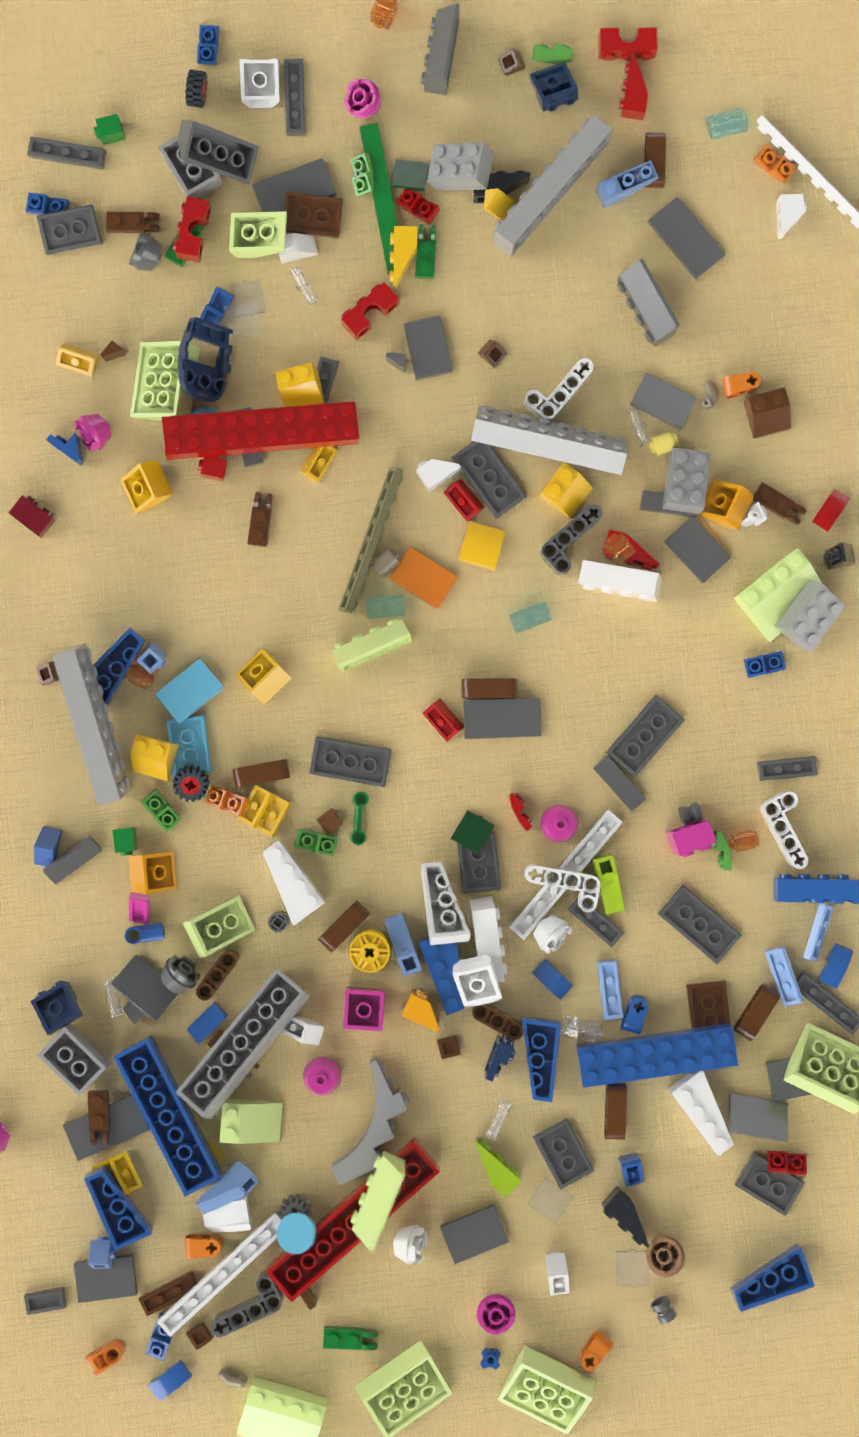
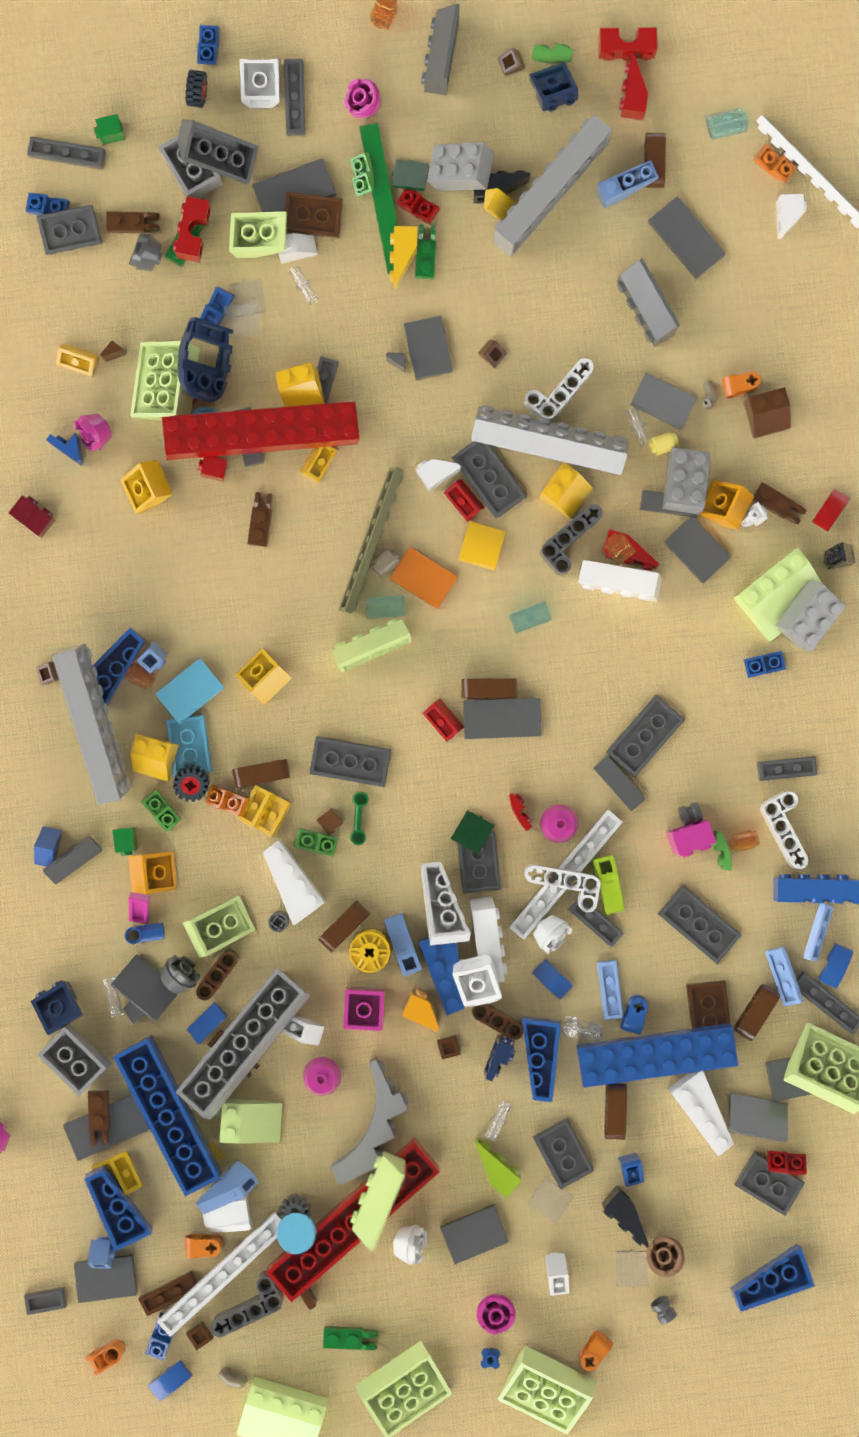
red arch [341,282,399,341] -> none

